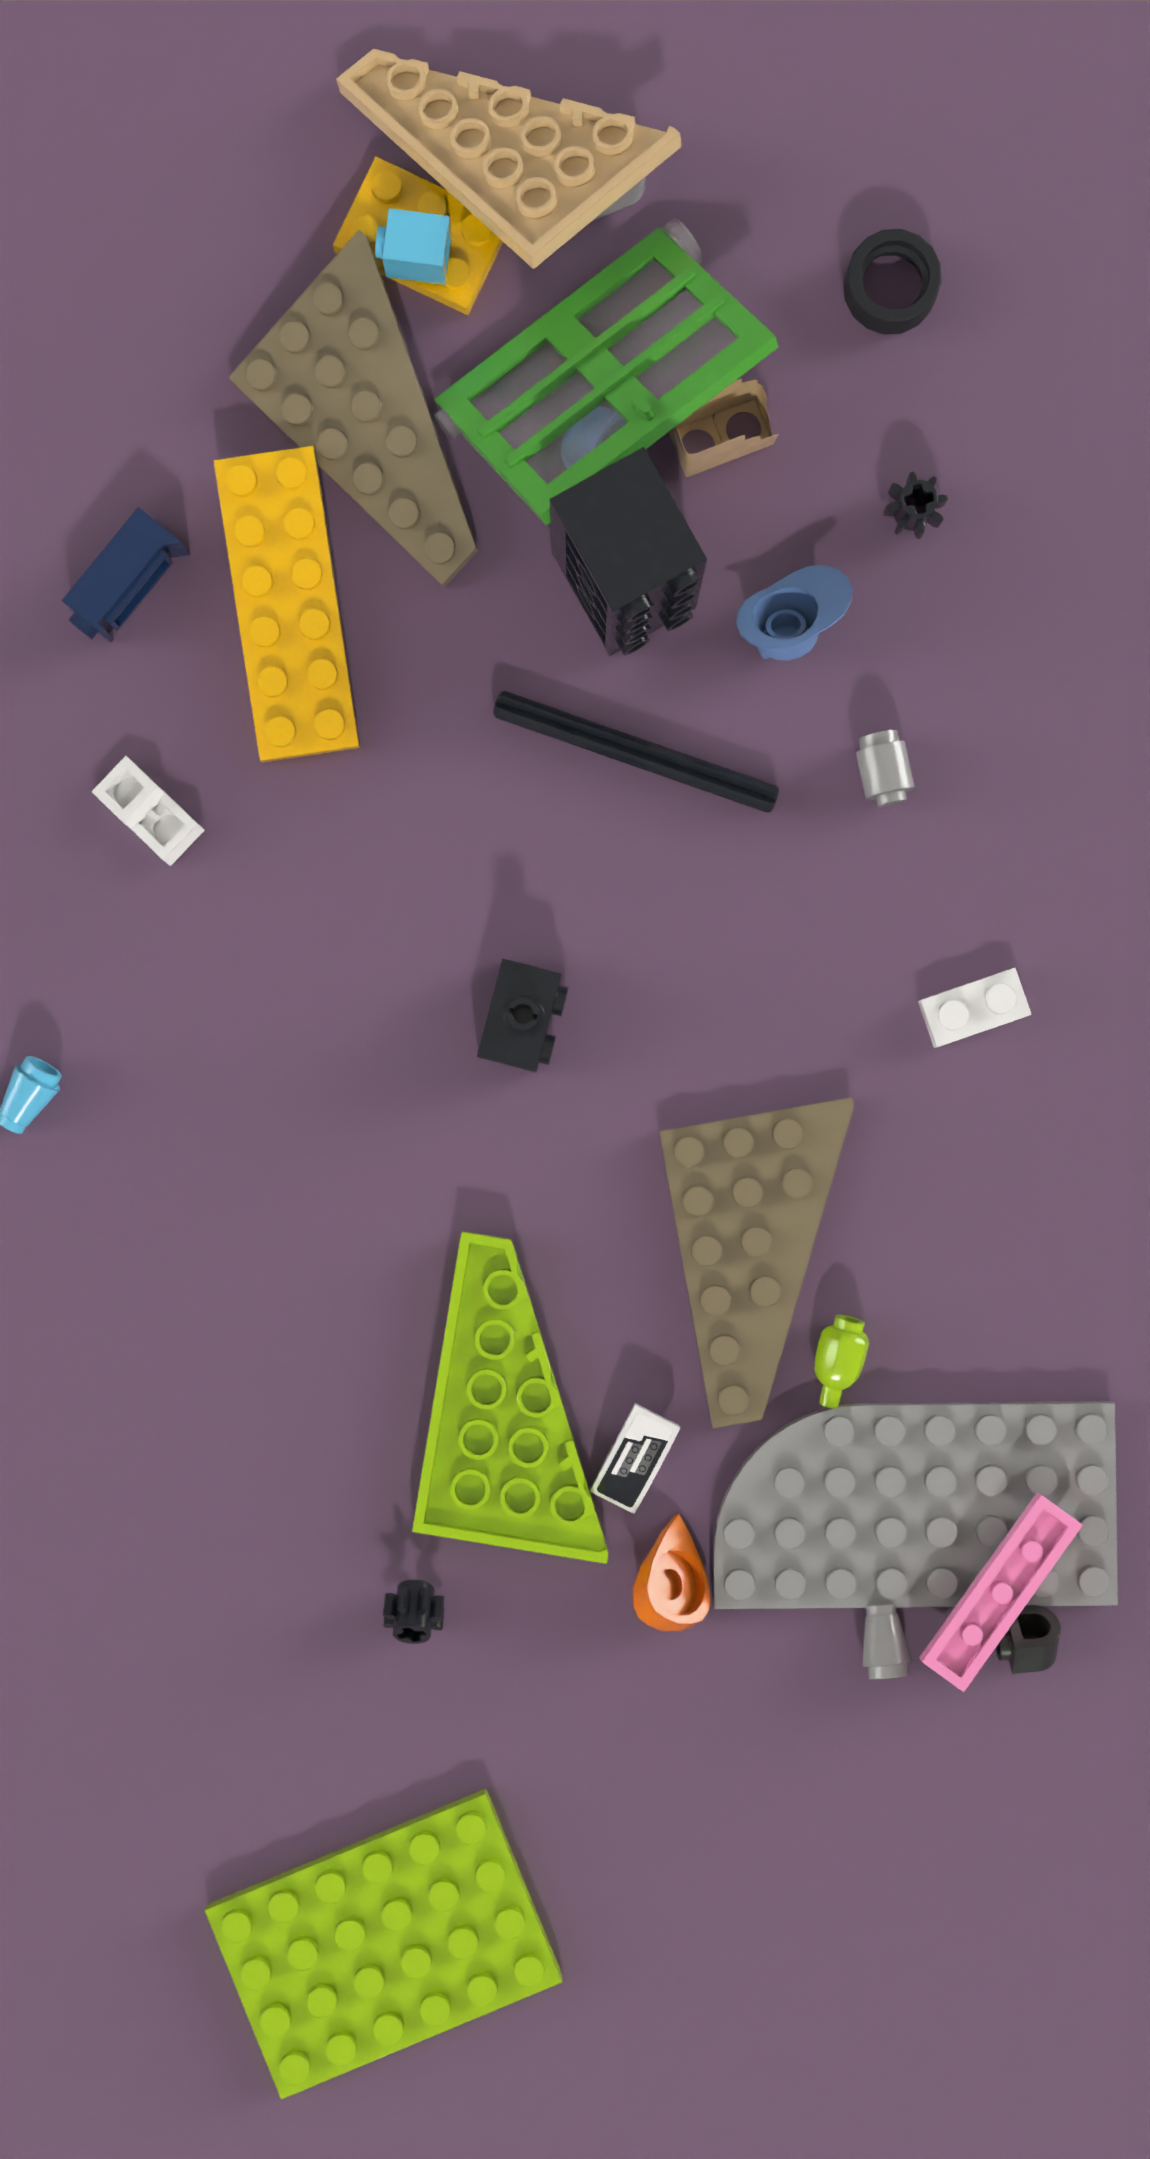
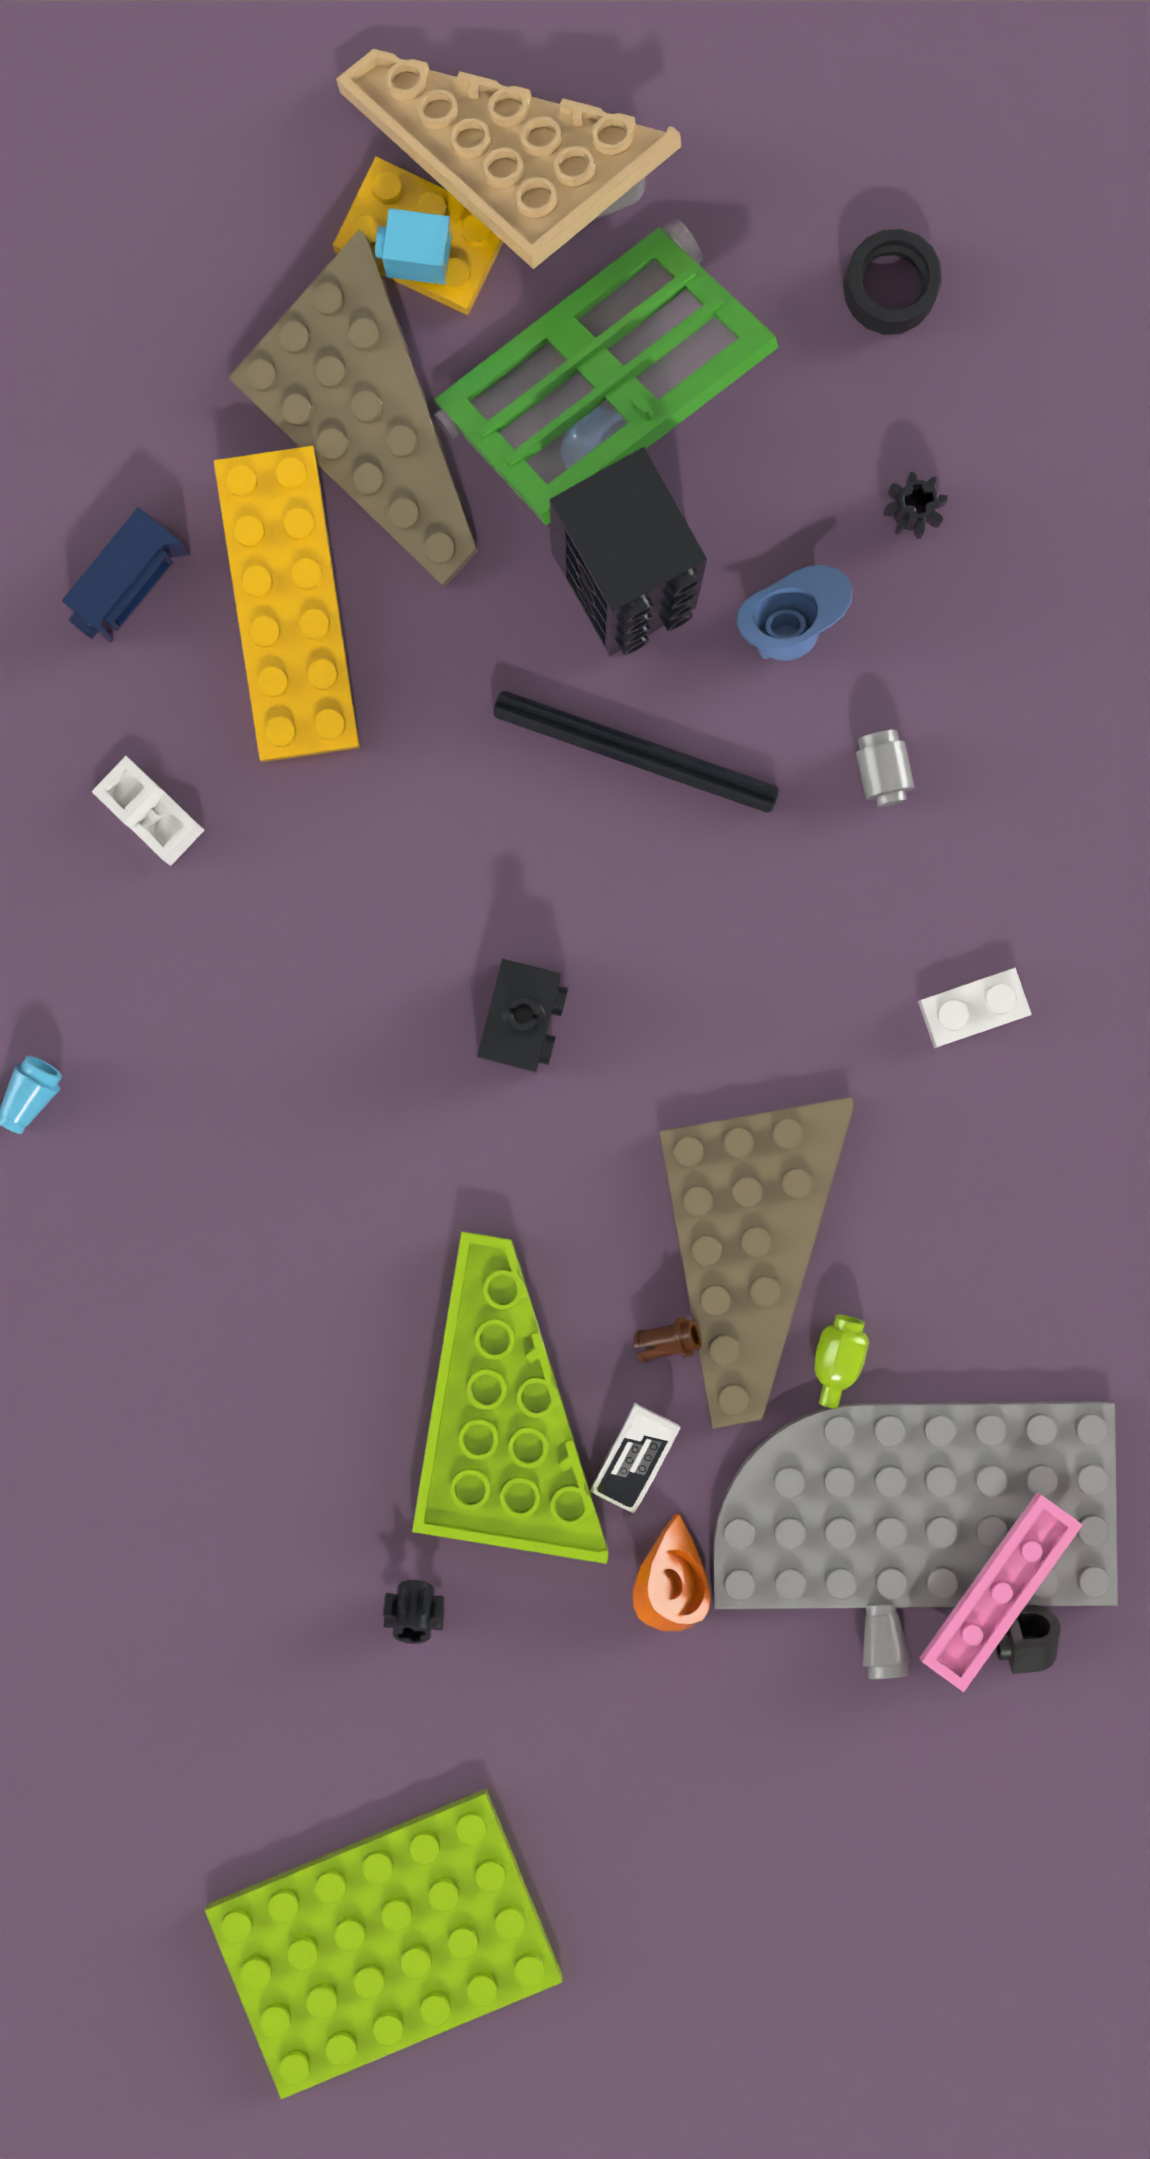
tan piece [668,379,779,478] -> none
none -> reddish brown pin [634,1317,702,1363]

